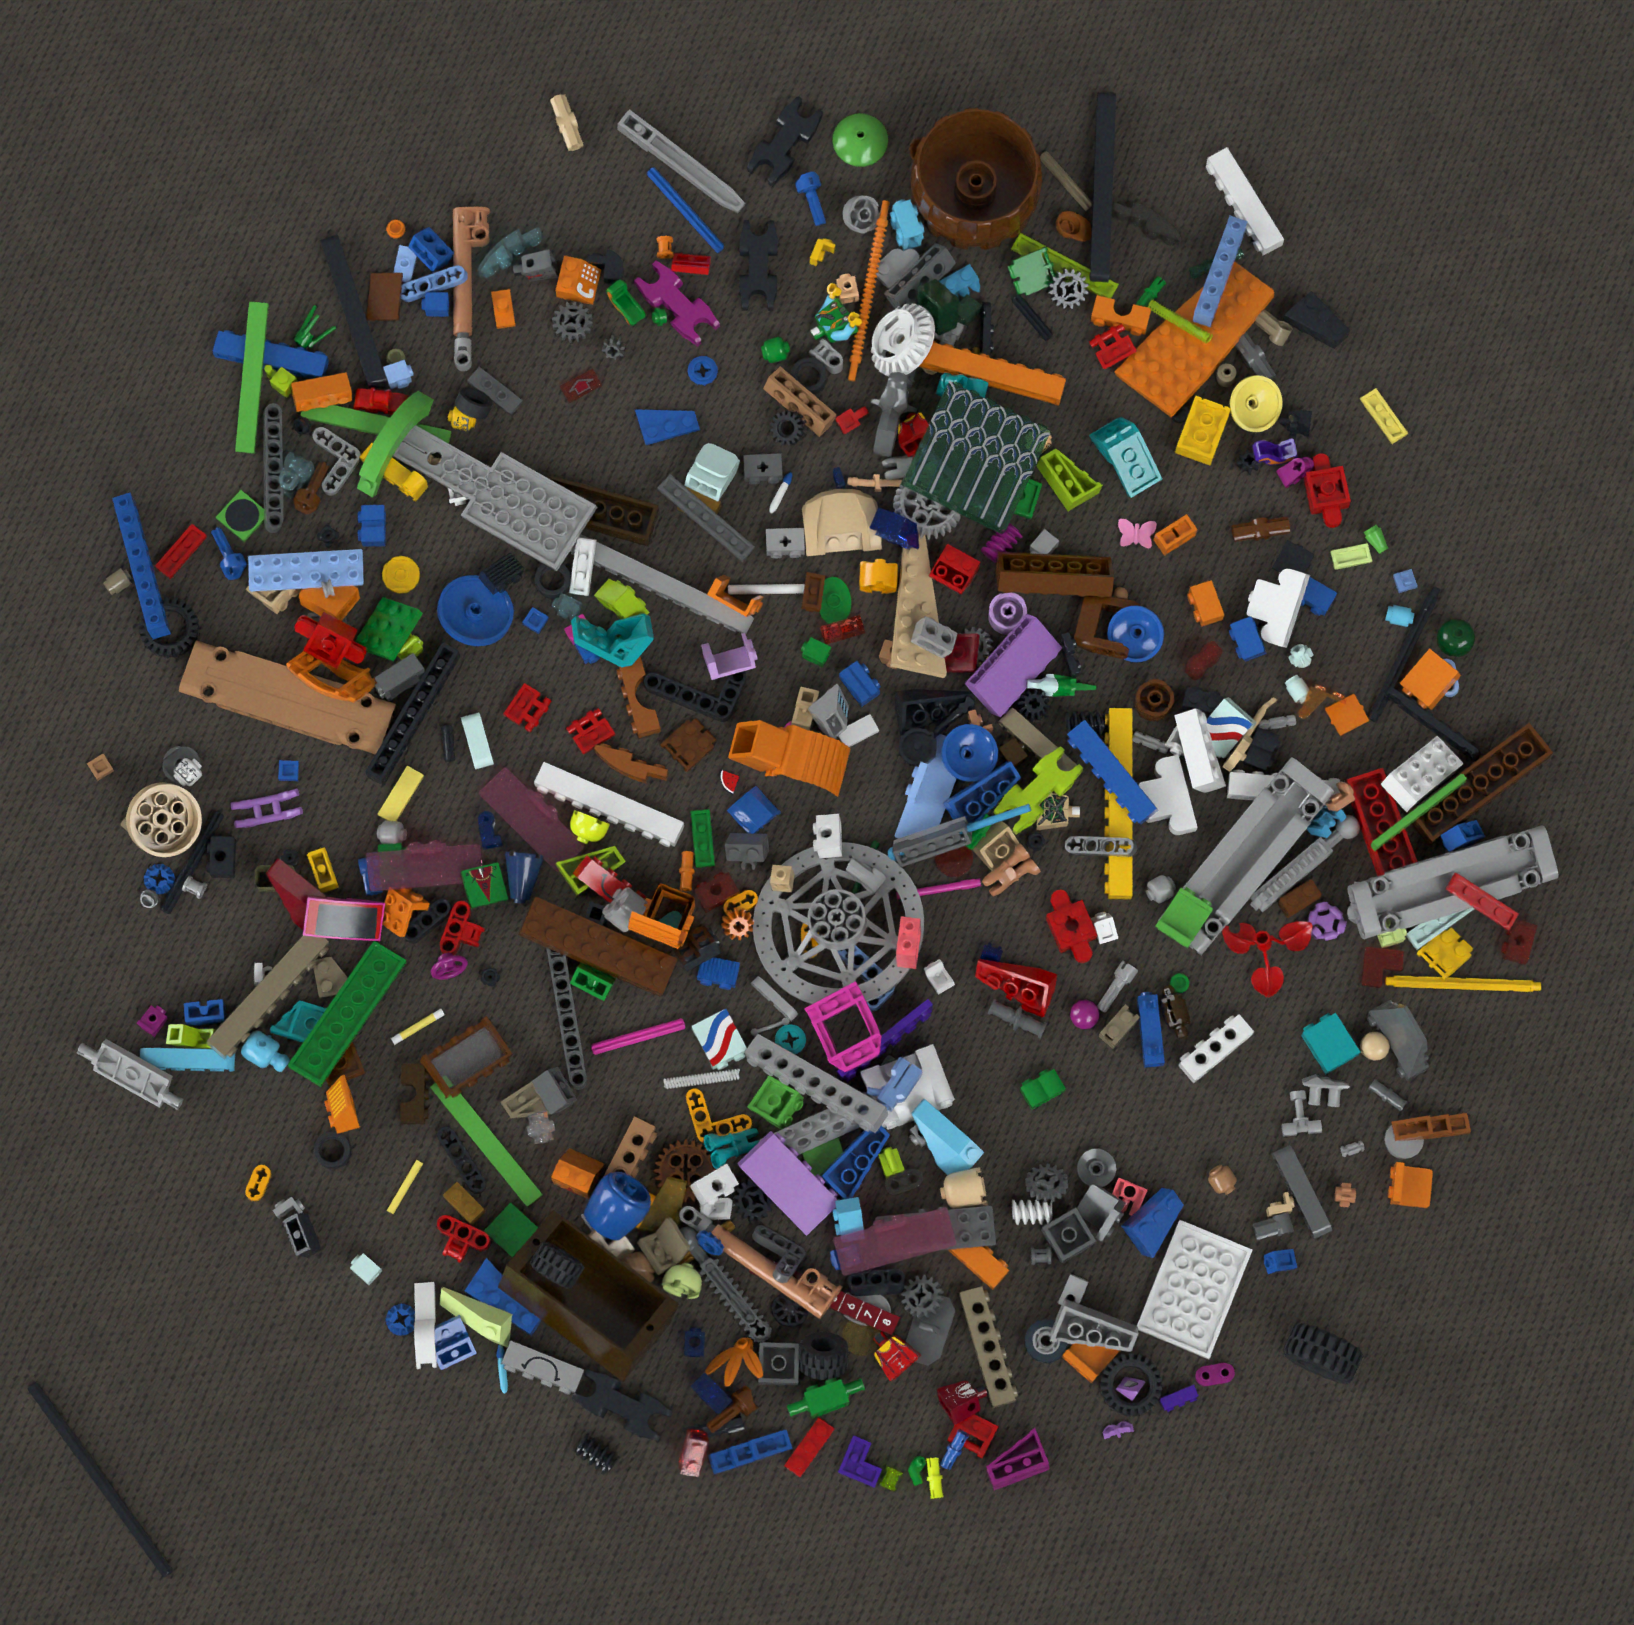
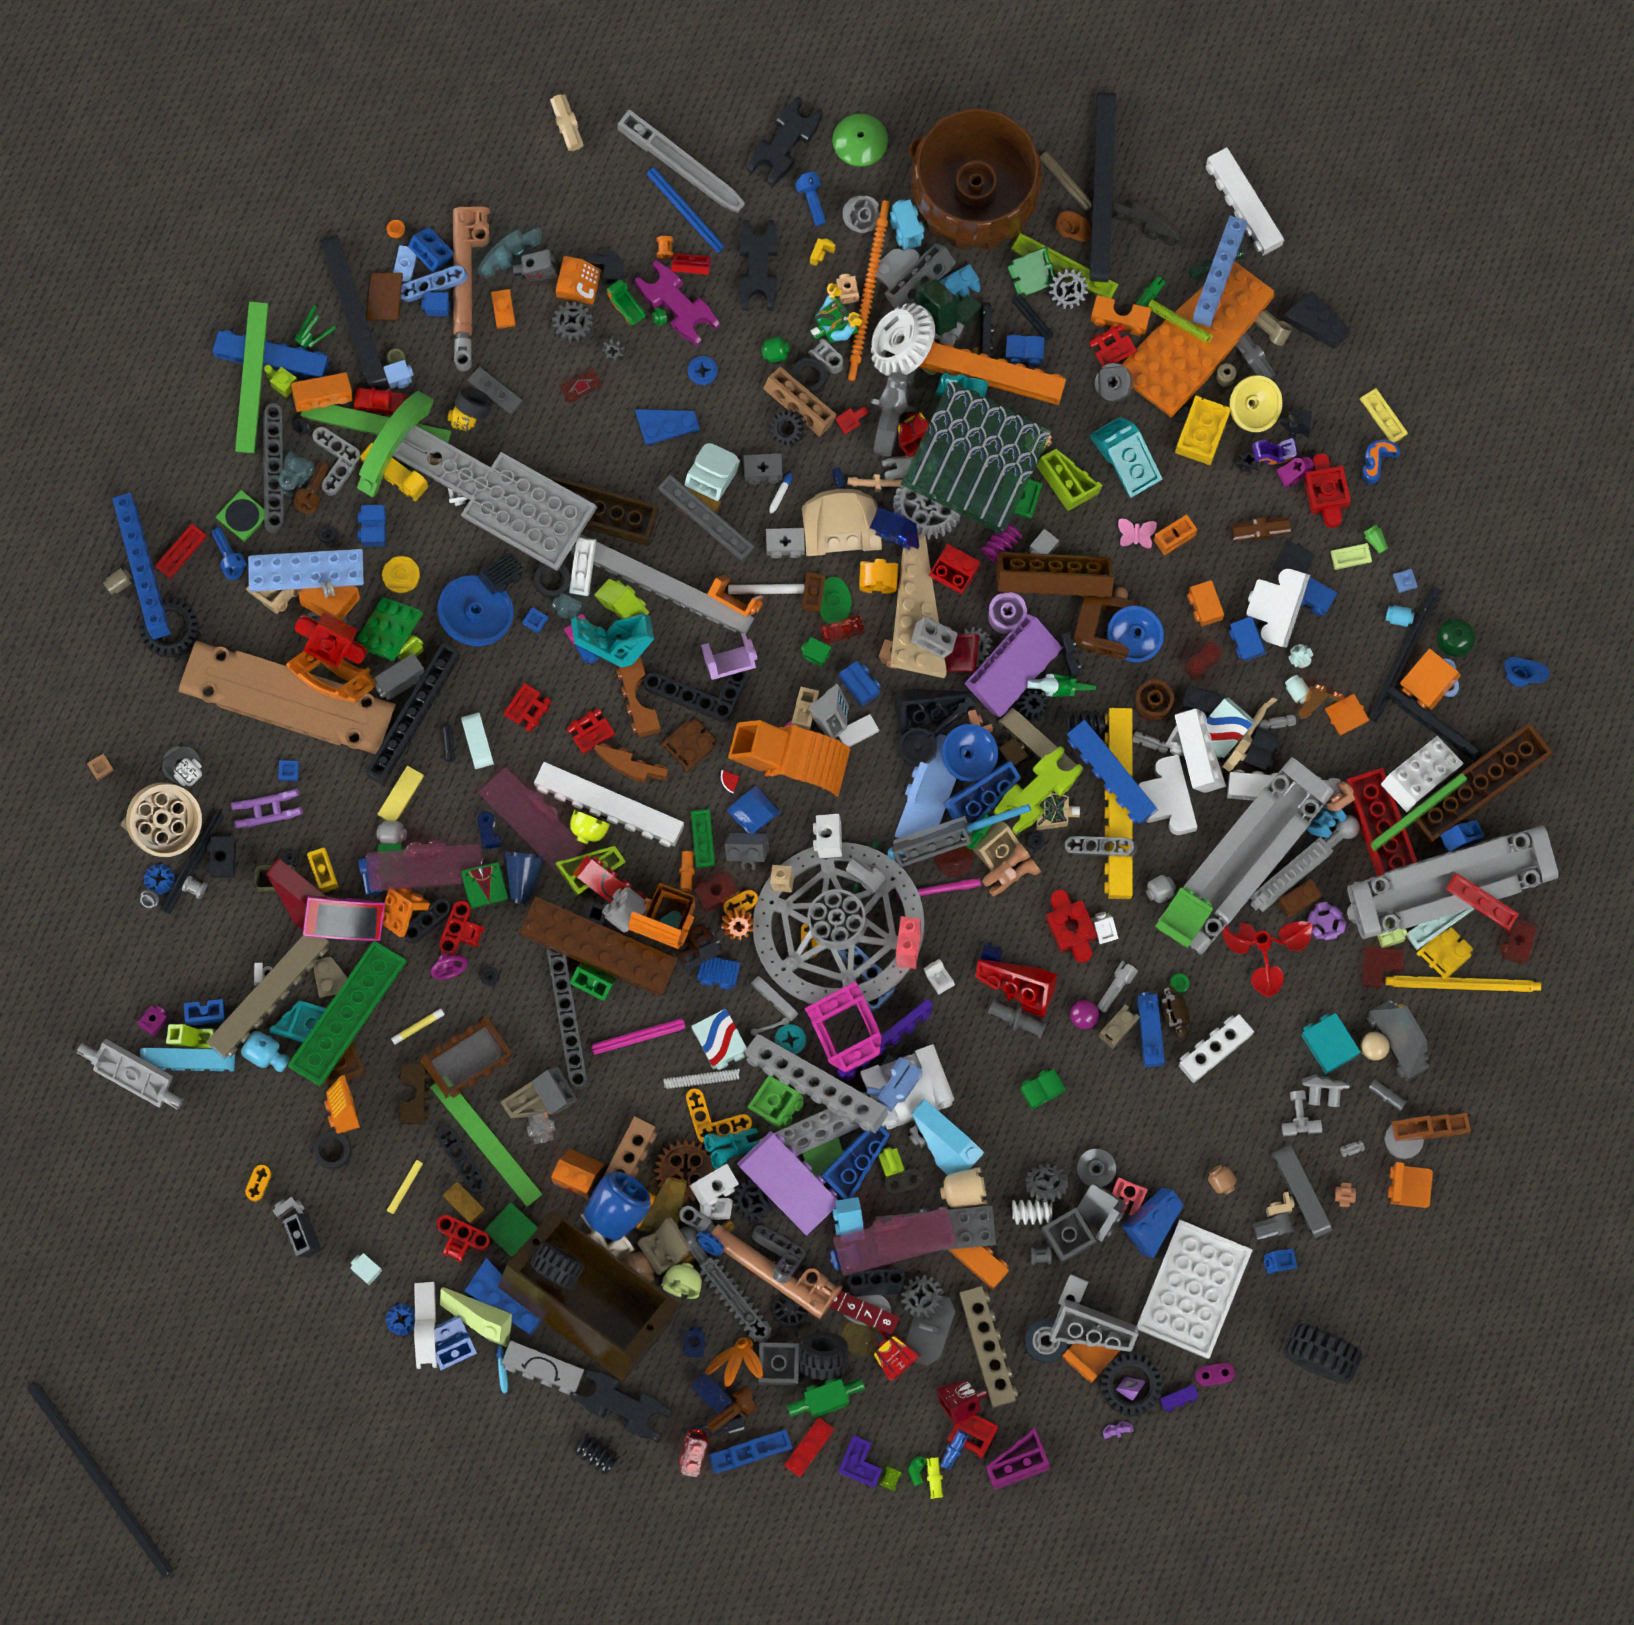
none -> blue brick [1006,335,1044,366]
none -> dark grey plate [1095,363,1133,402]
none -> blue animal [1361,440,1400,484]
none -> blue piece [1504,657,1550,687]

